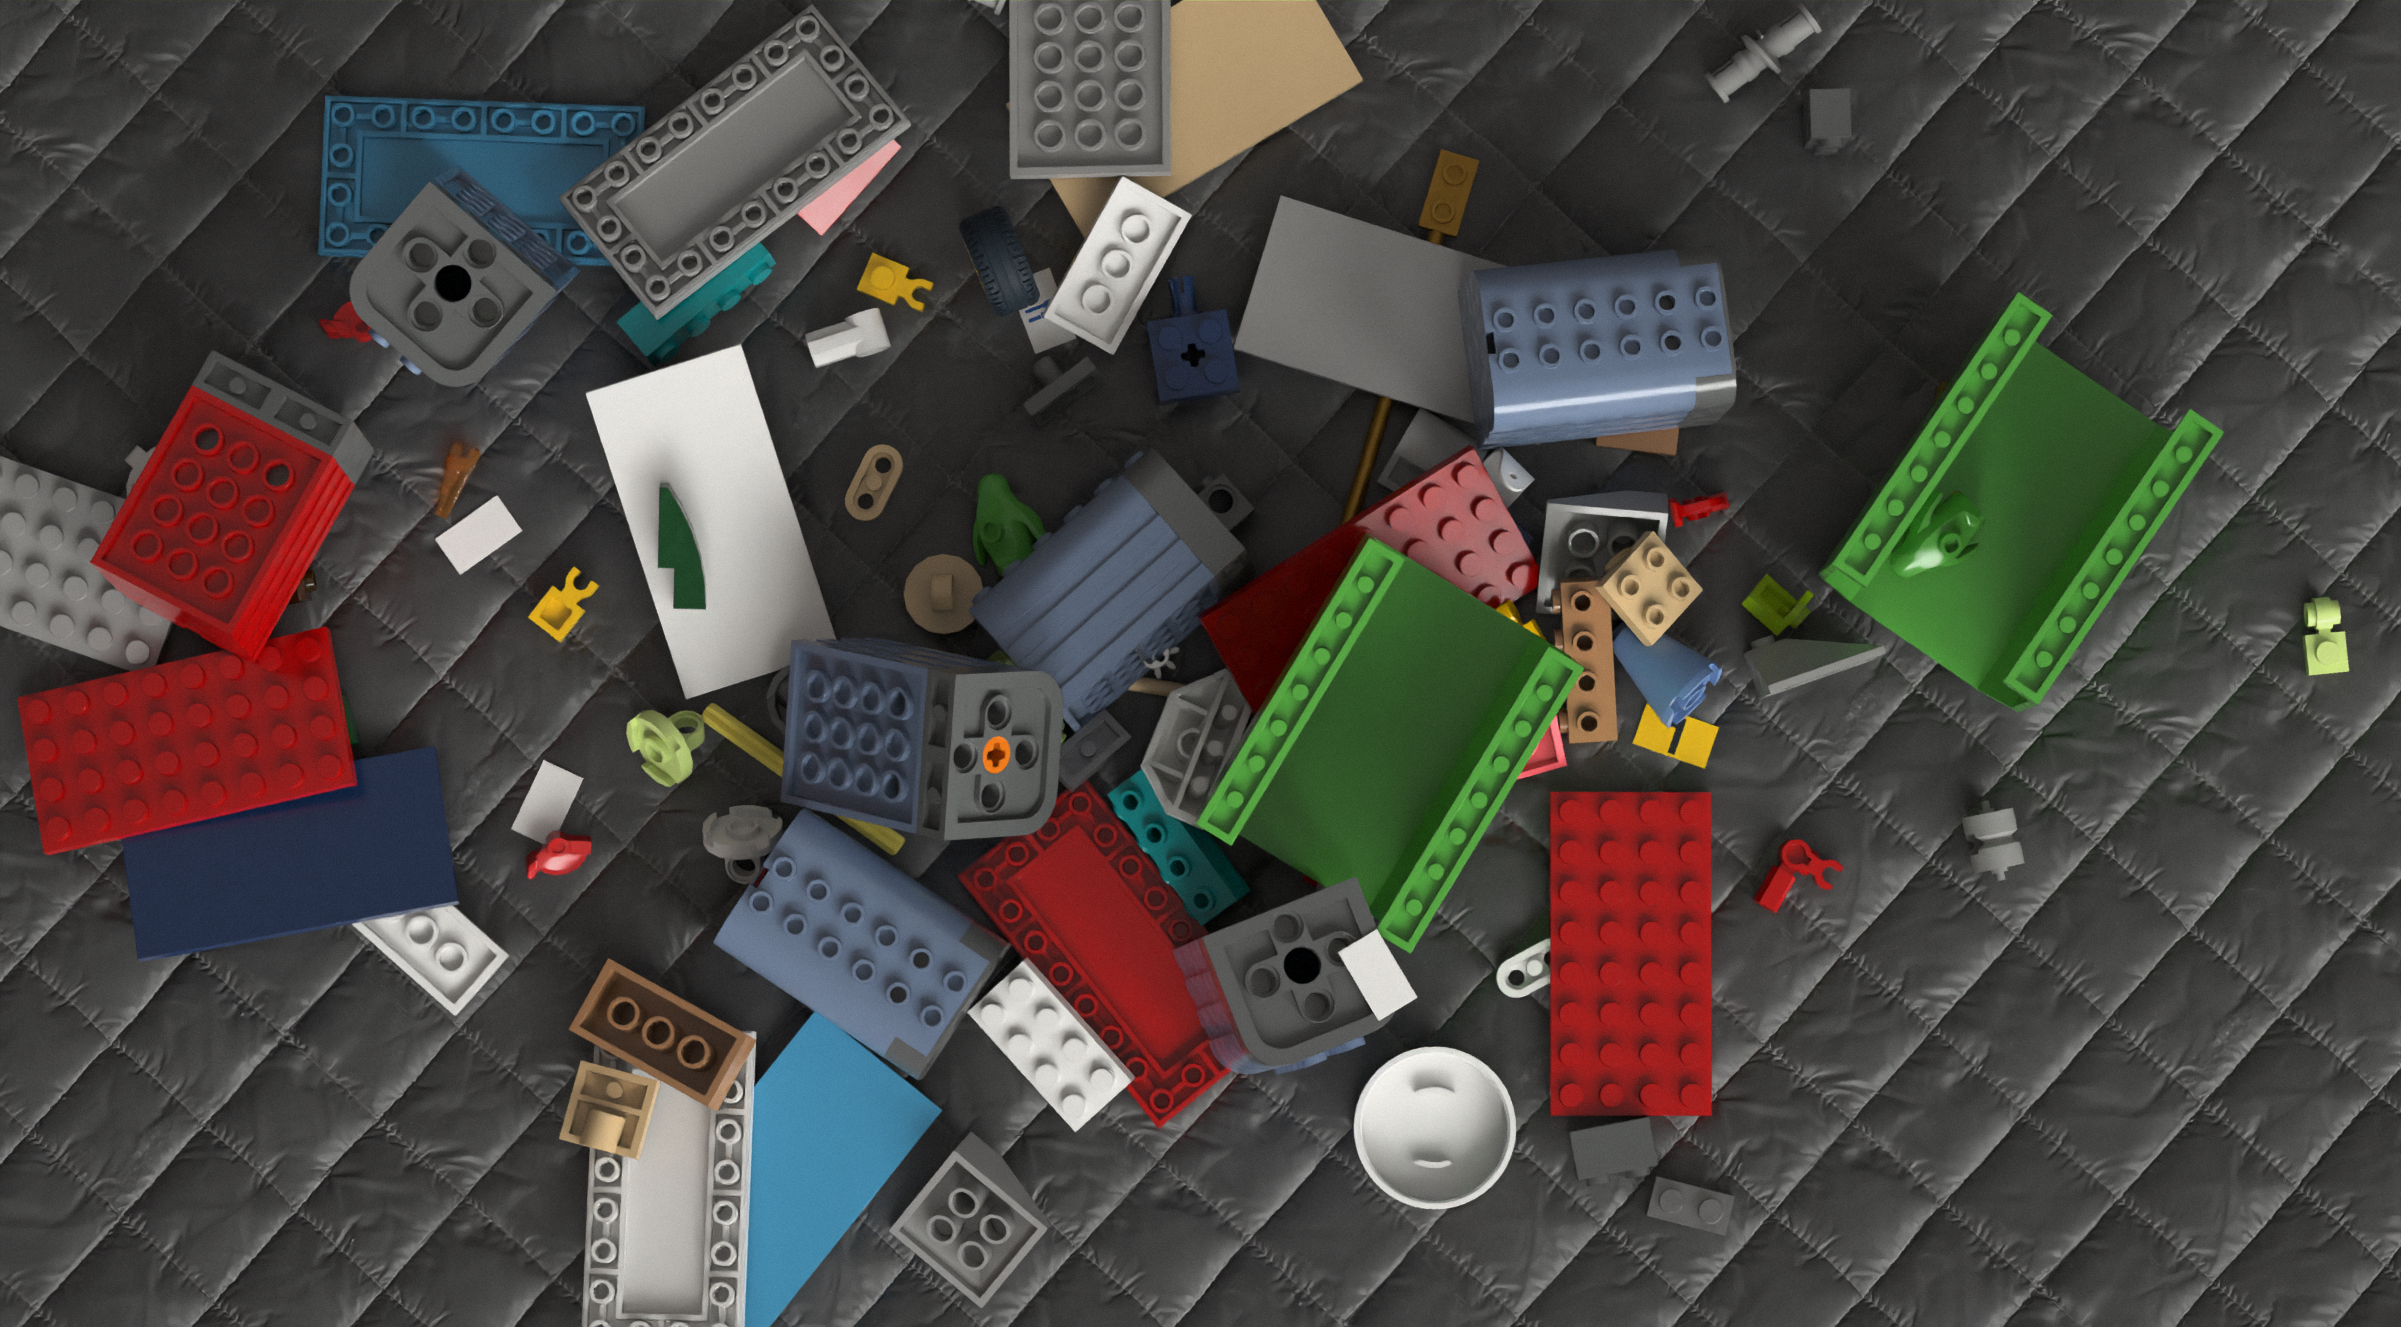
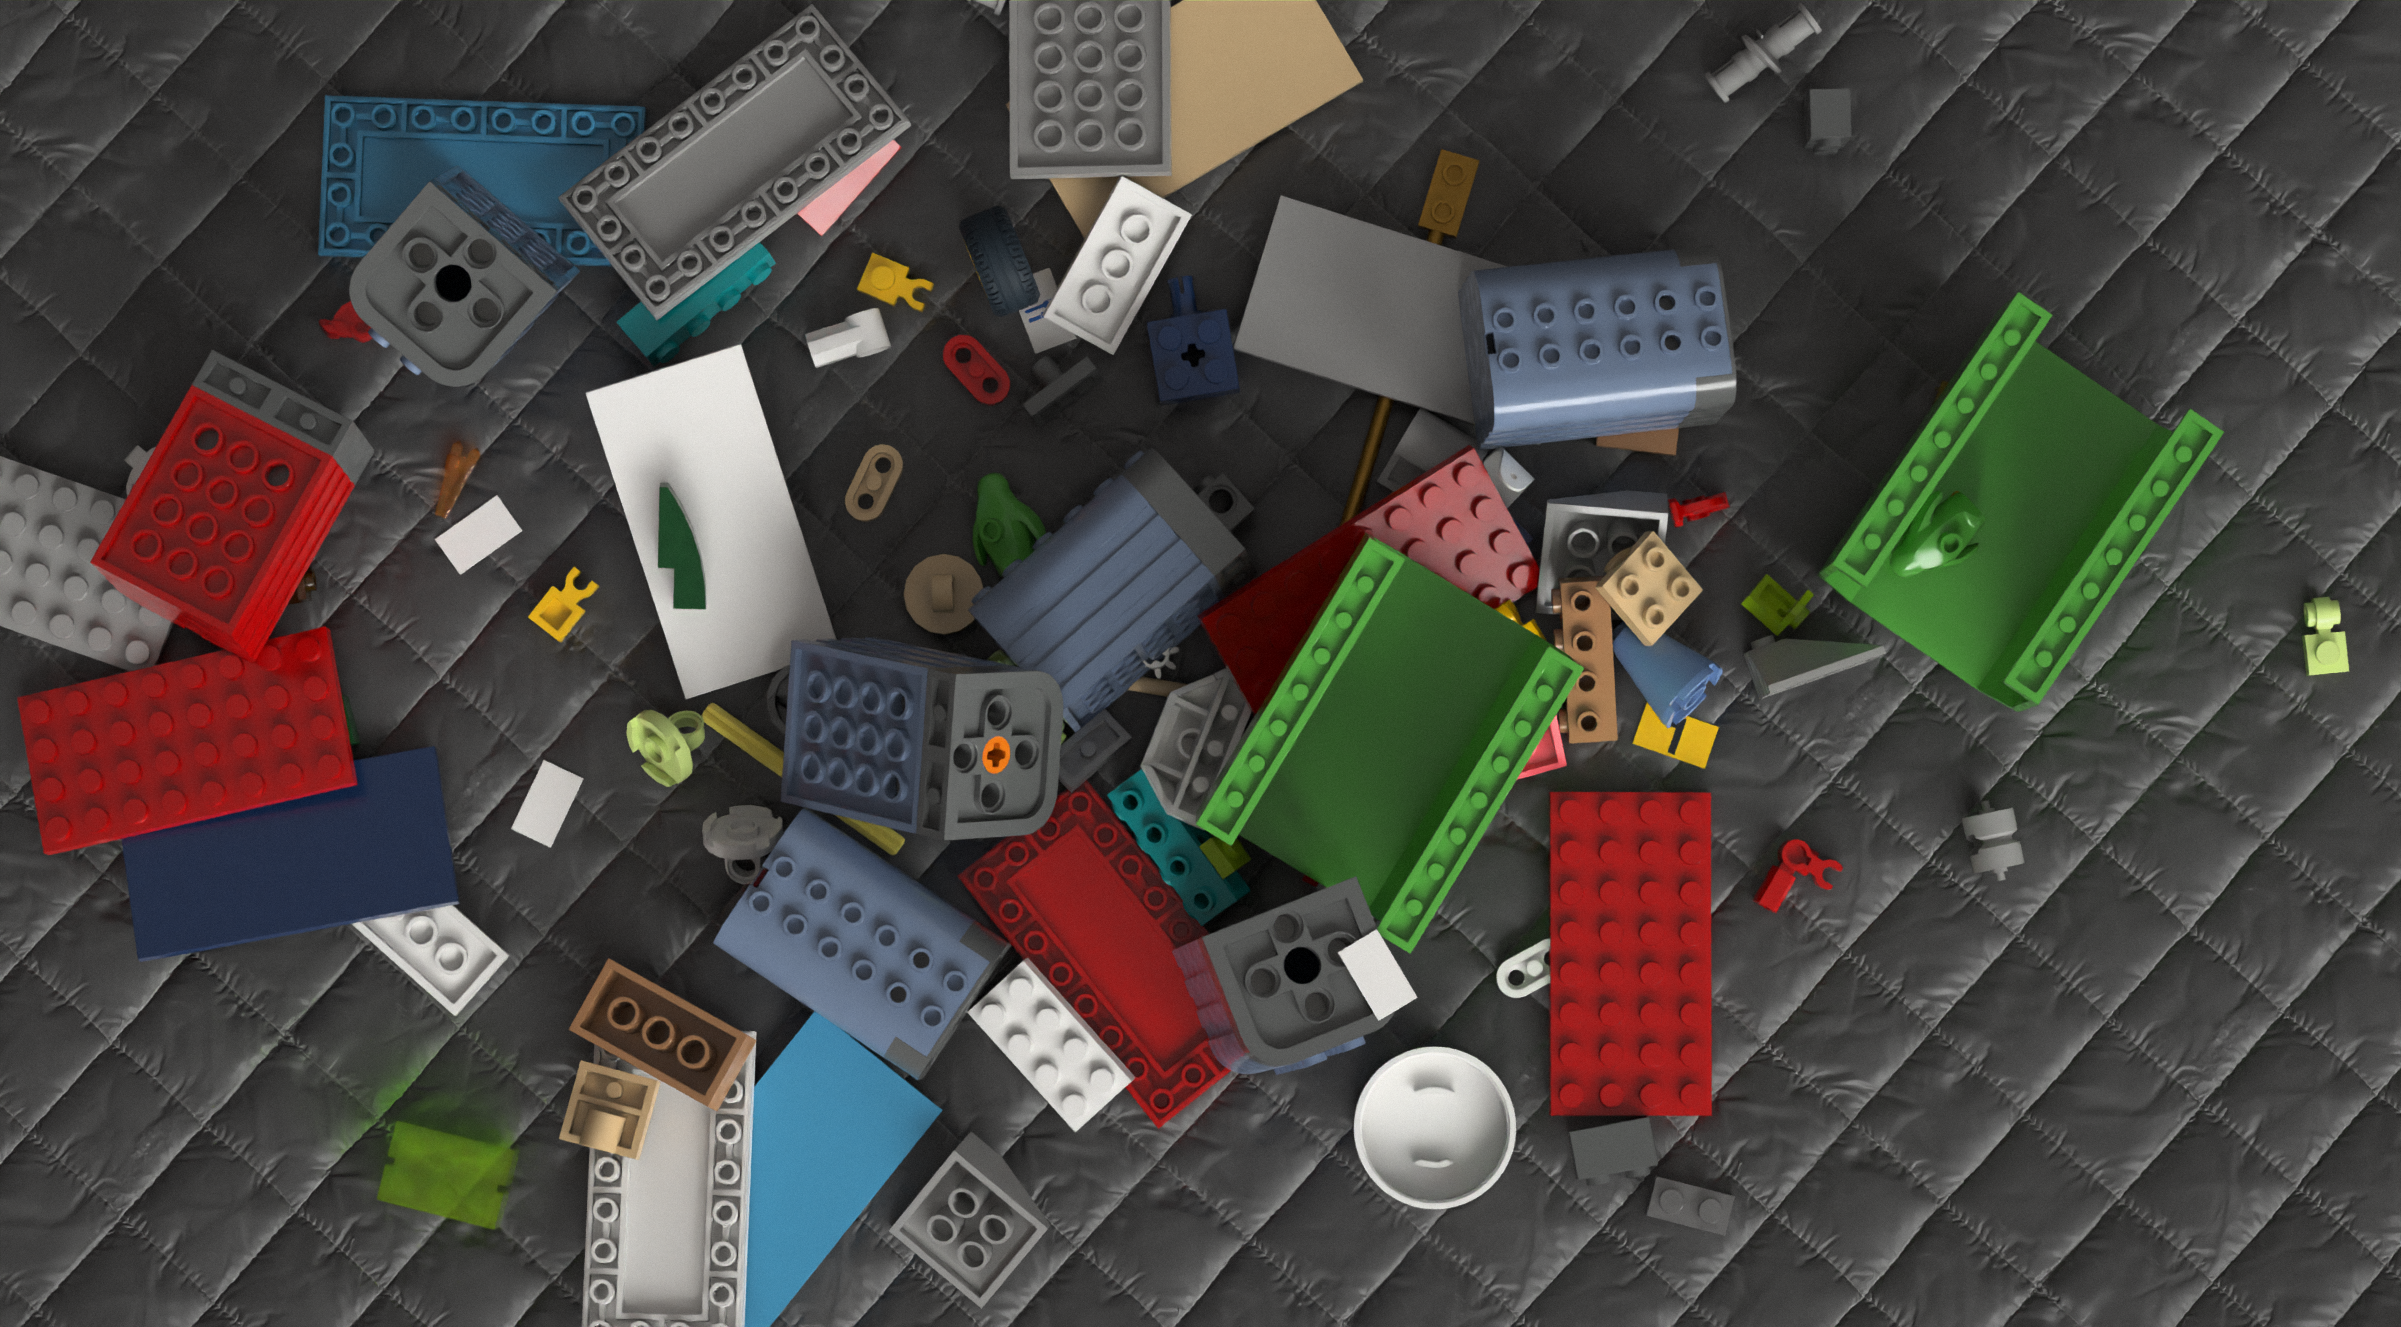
red piece [525,830,592,879] -> none
none -> clear neon green piece [376,1120,520,1230]
none -> red plate [943,335,1011,406]
none -> lime bracket [1199,836,1251,879]

